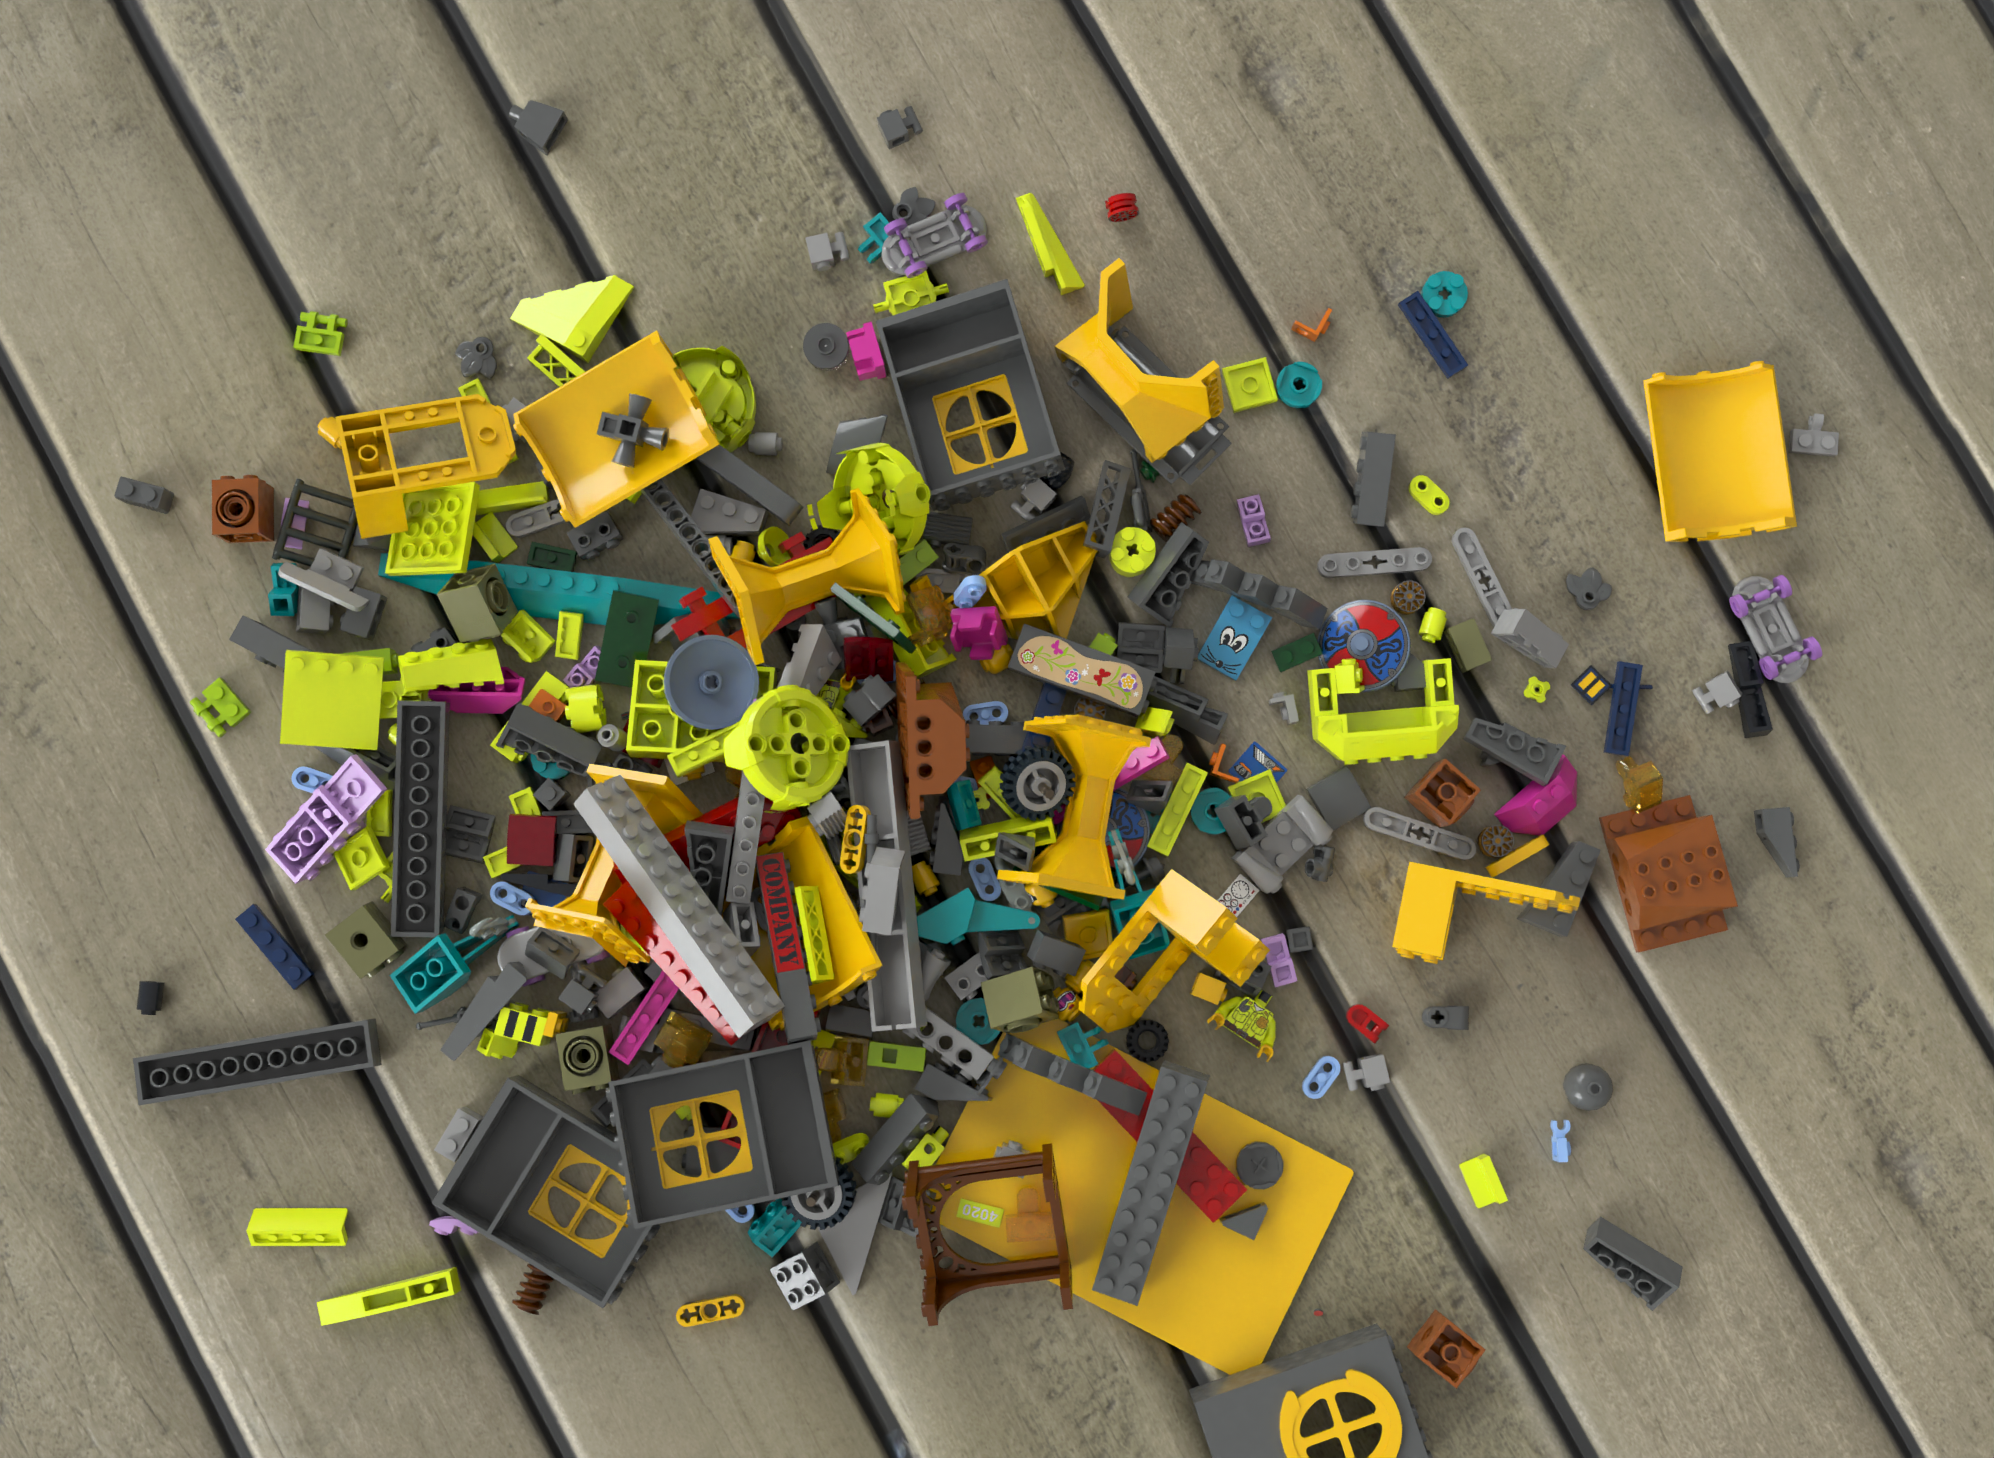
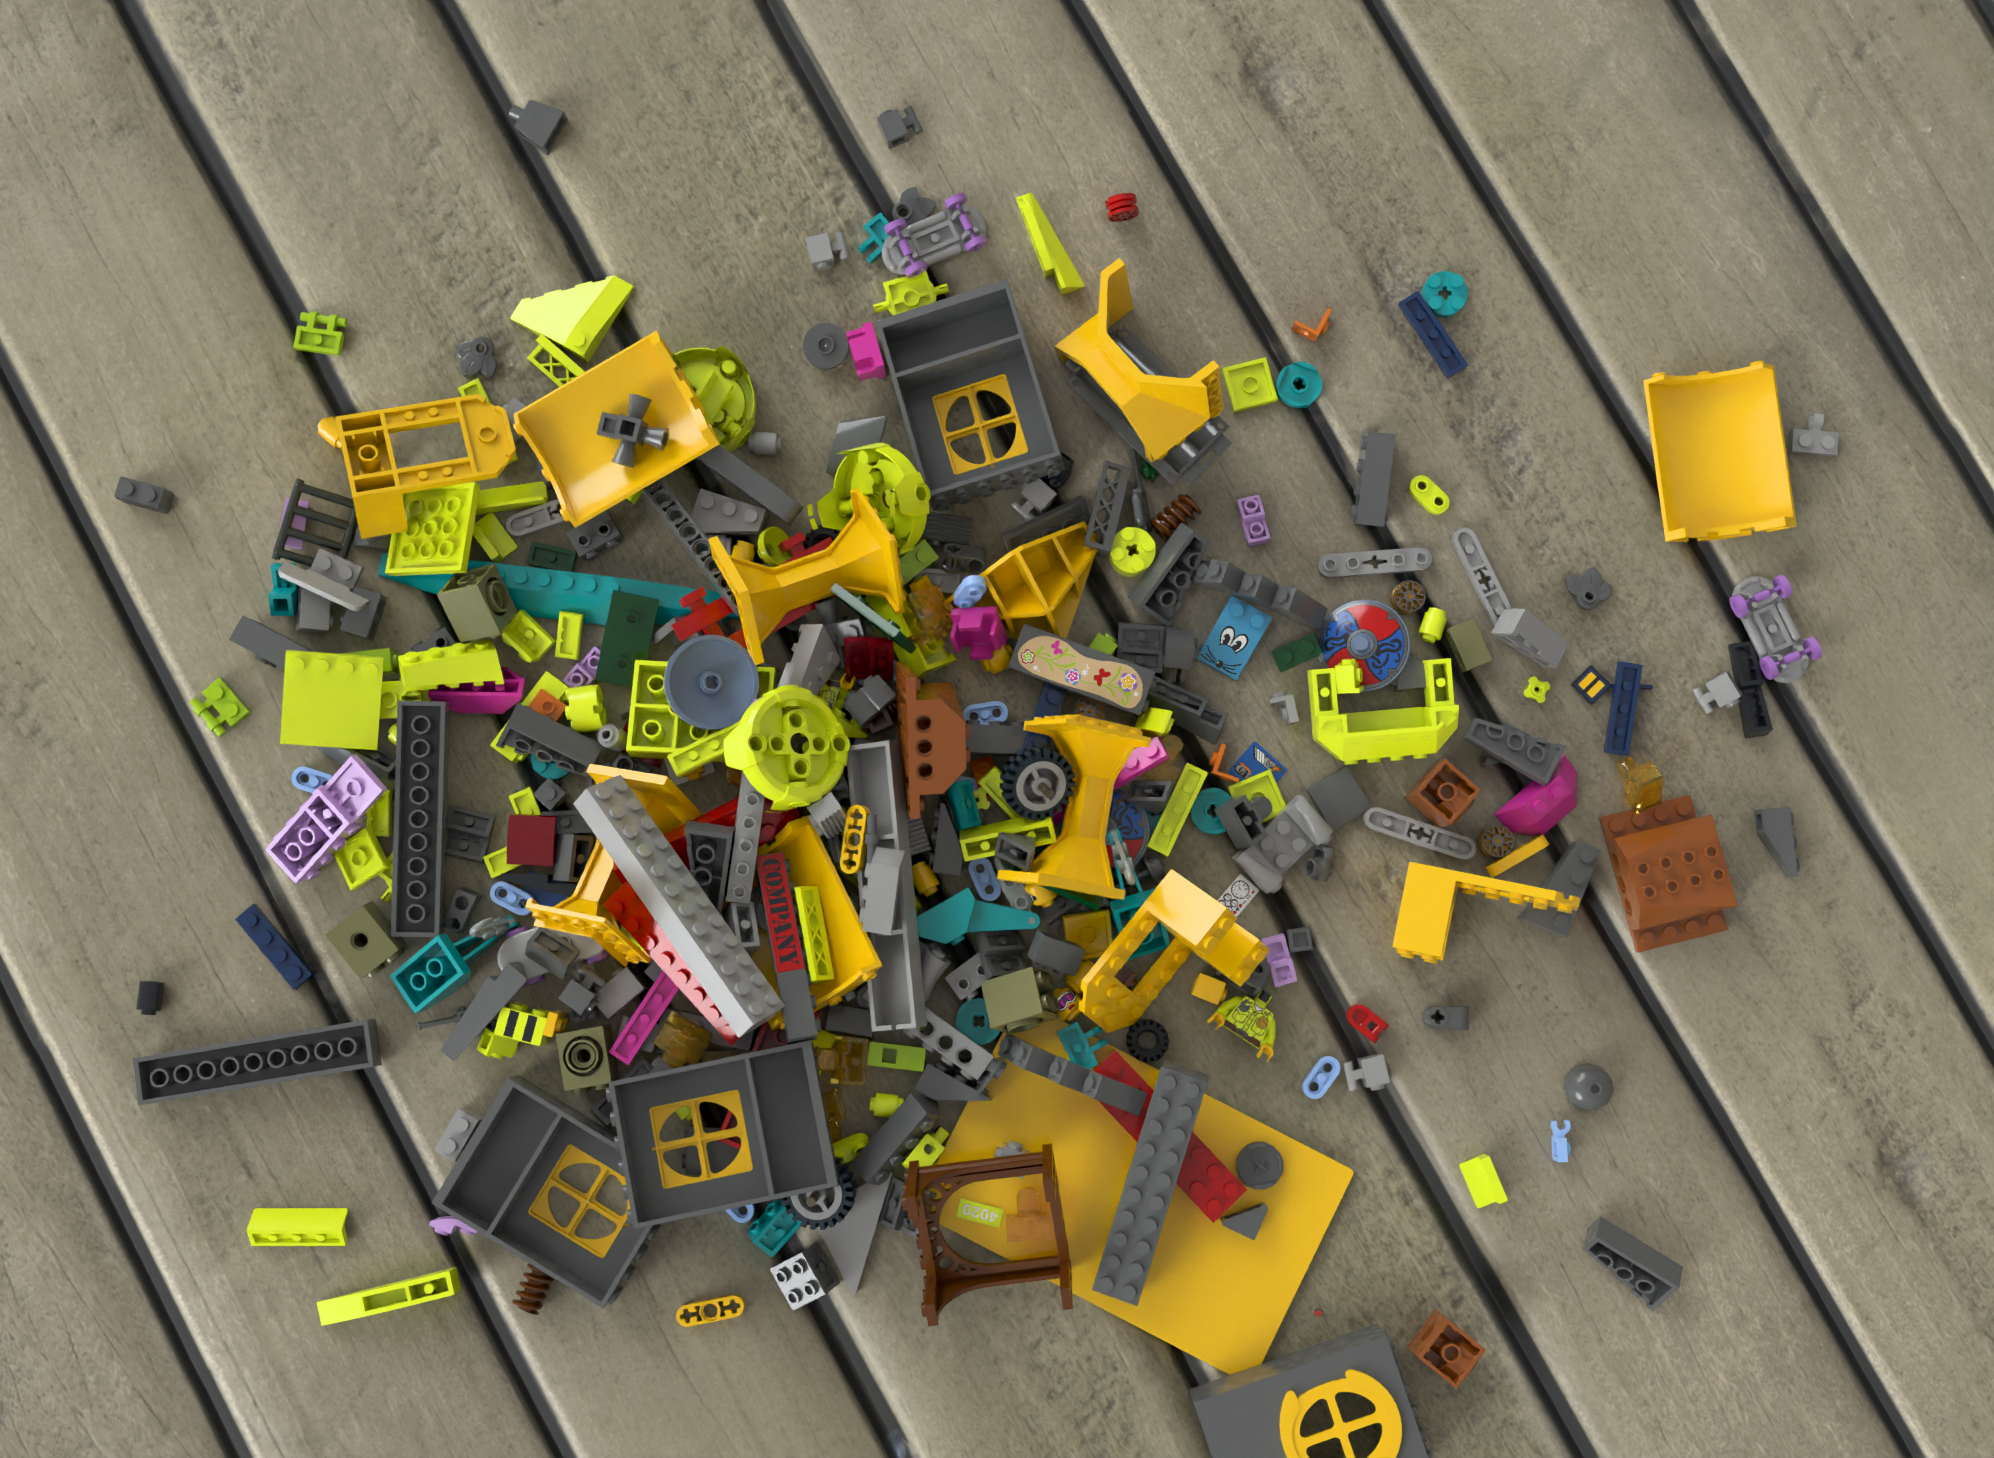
dark orange brick [212,475,274,543] -> none

